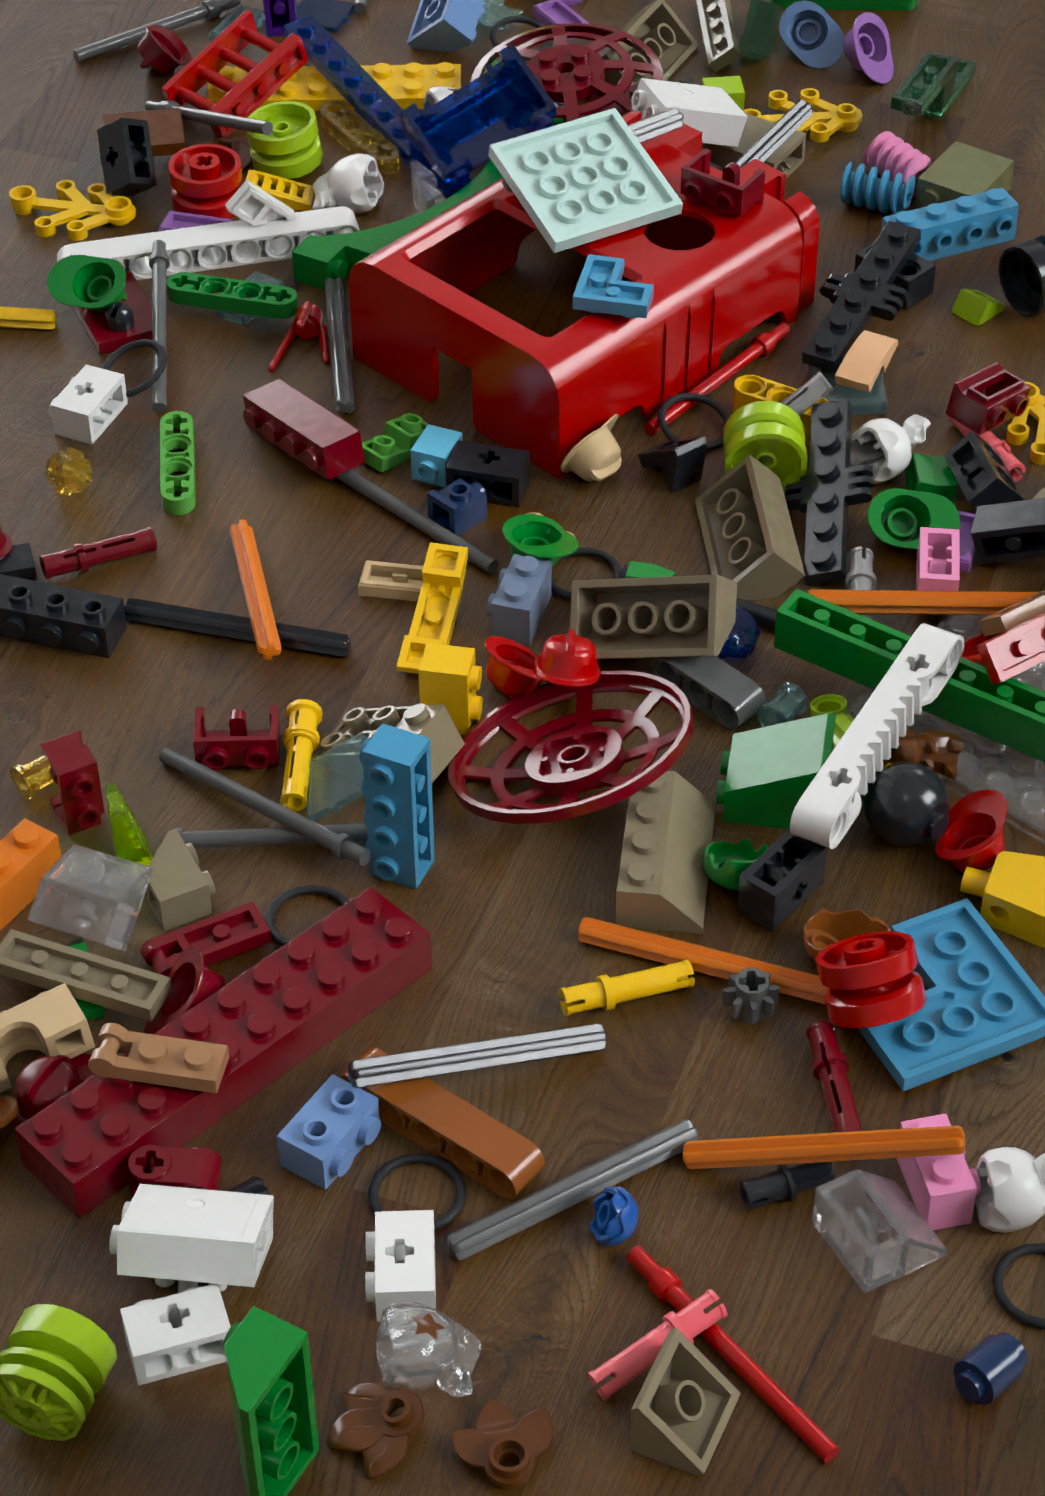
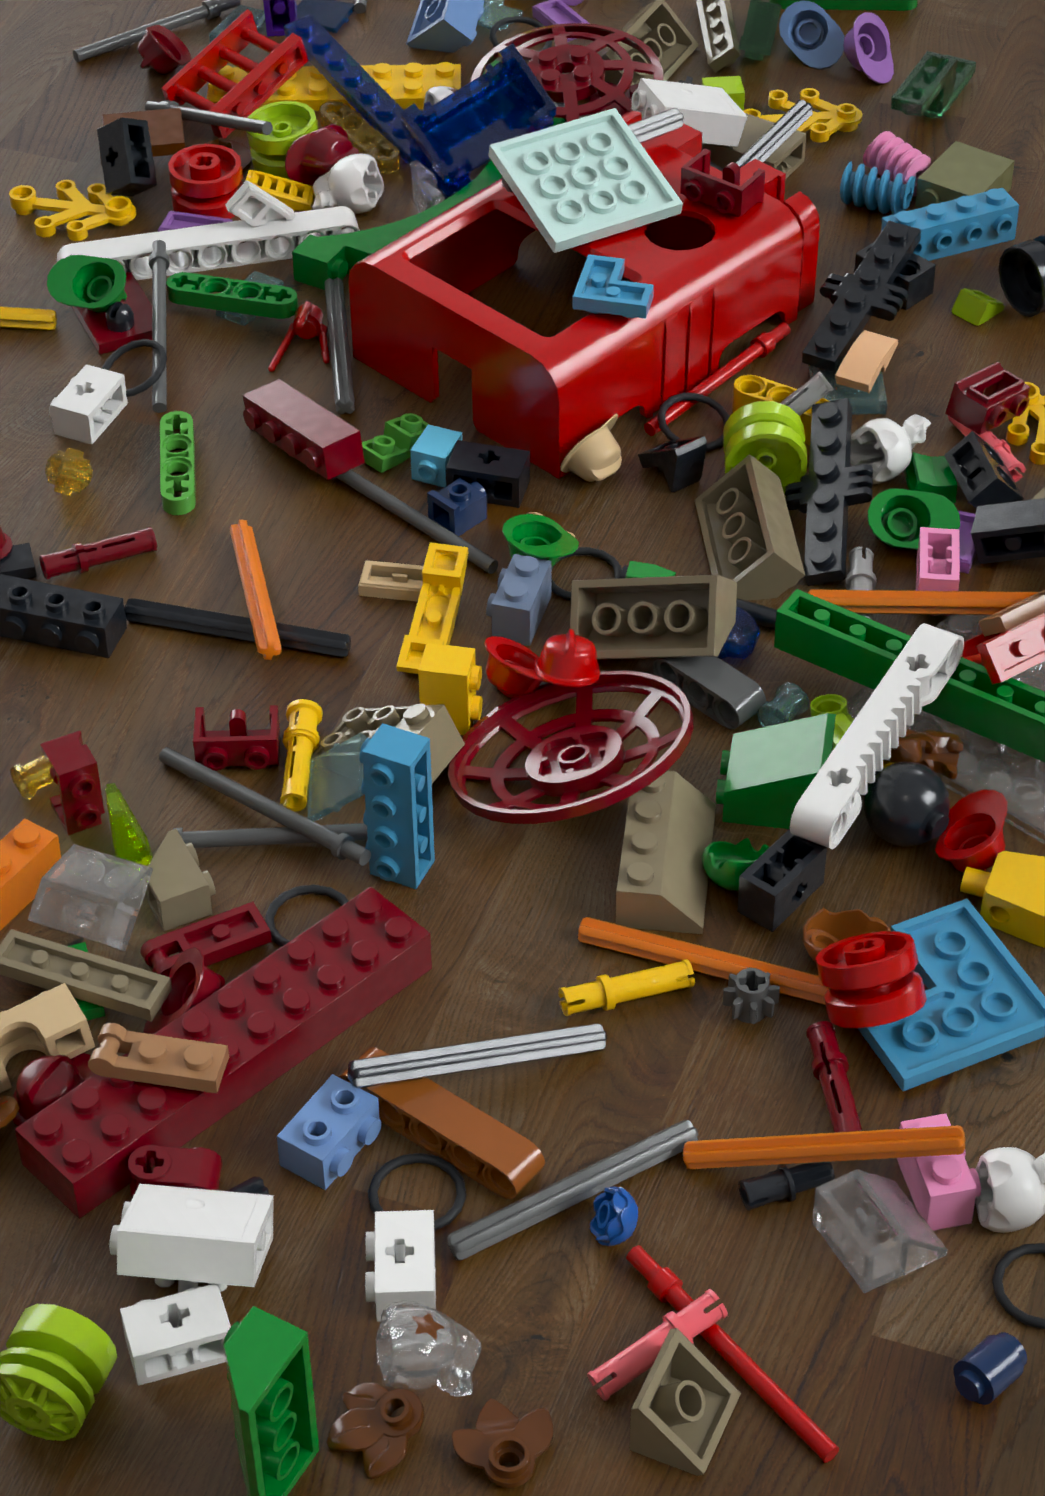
none -> dark red piece [285,124,359,185]

